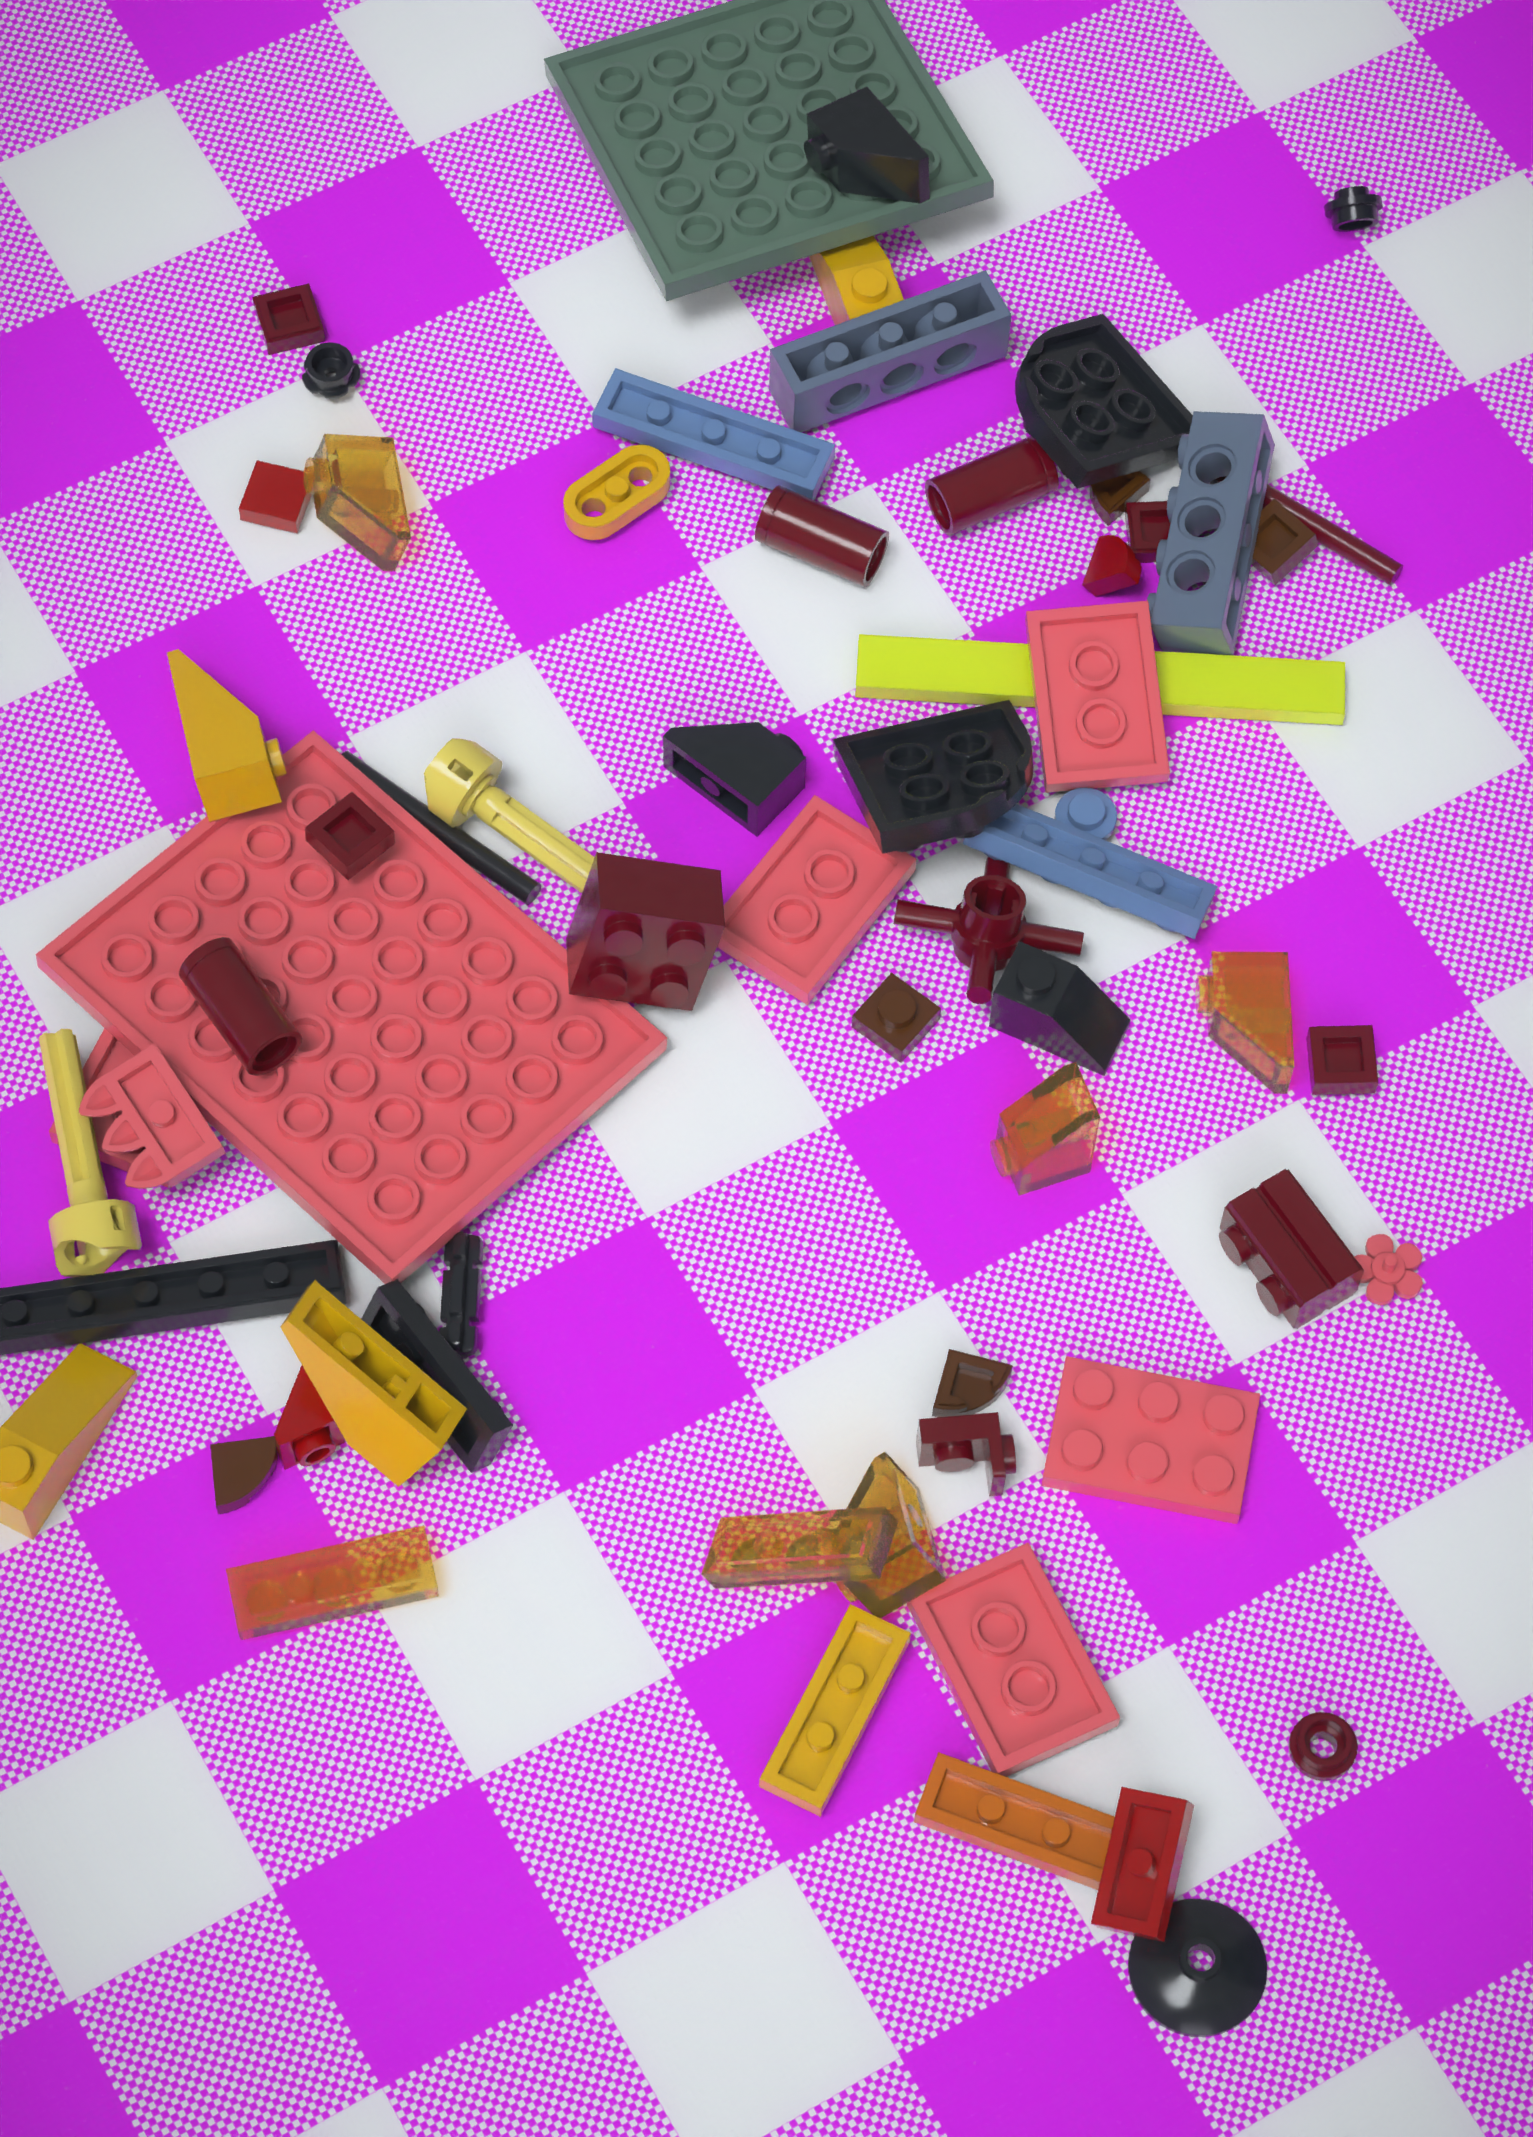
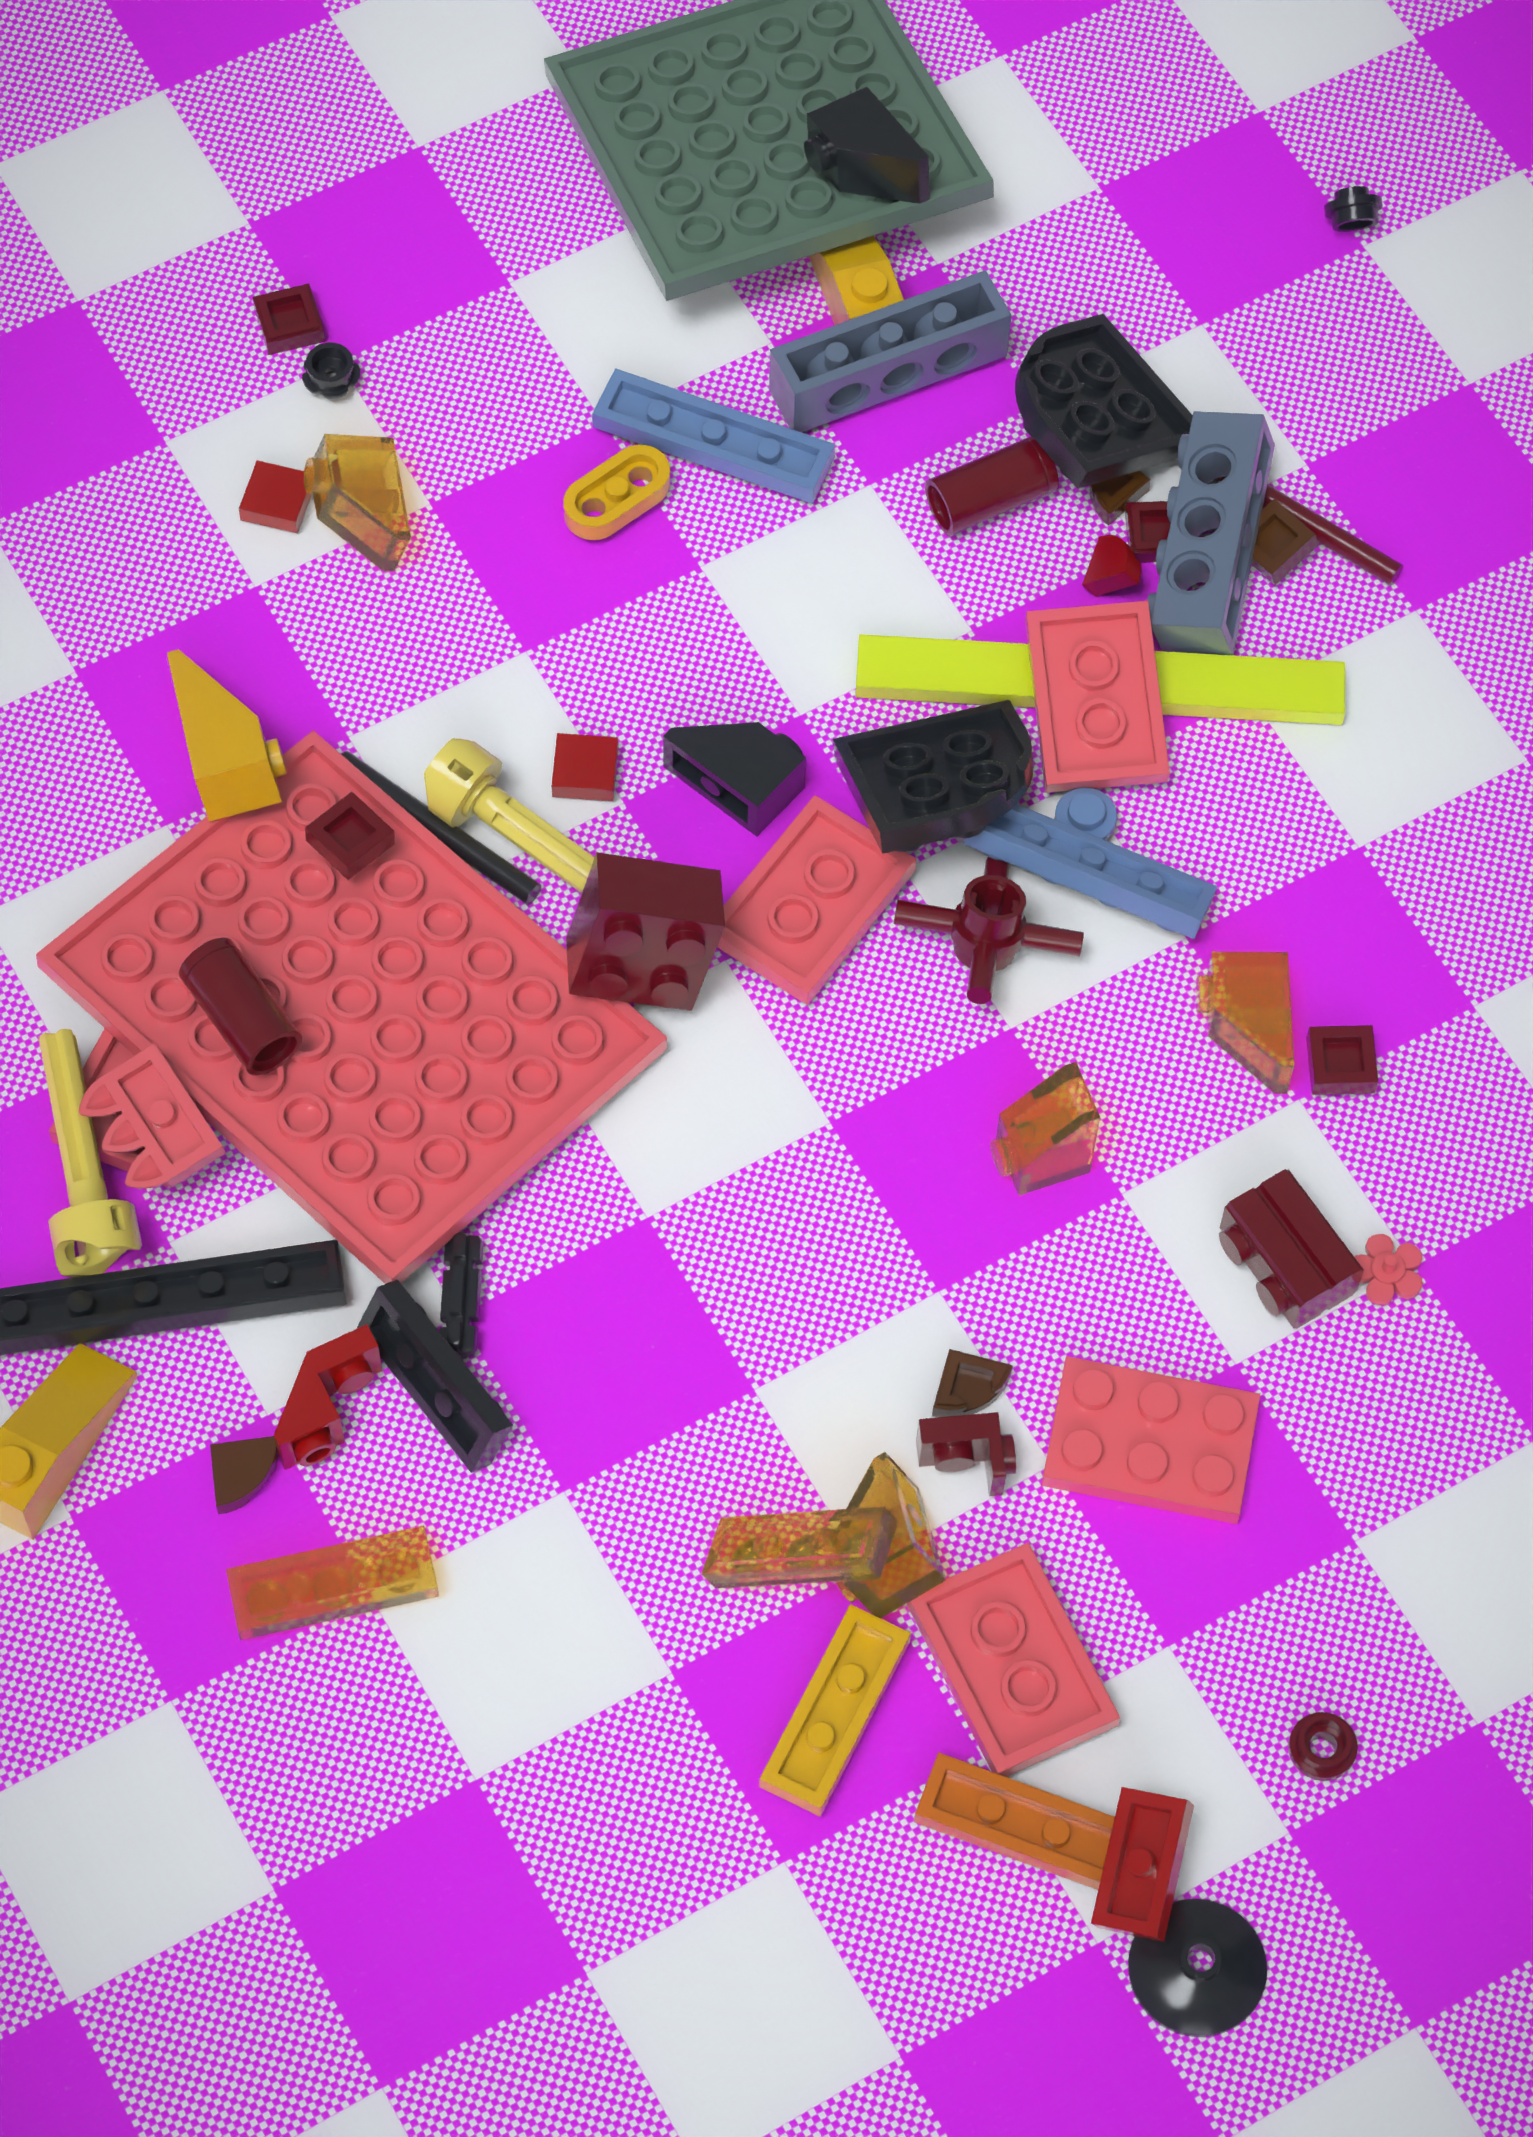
yellow slope [280,1280,467,1487] -> none
dark red pin [755,485,889,587] -> none
reddish brown plate [851,972,941,1063] -> none
black slope [989,941,1131,1076] -> none
none -> red tile [551,733,619,801]

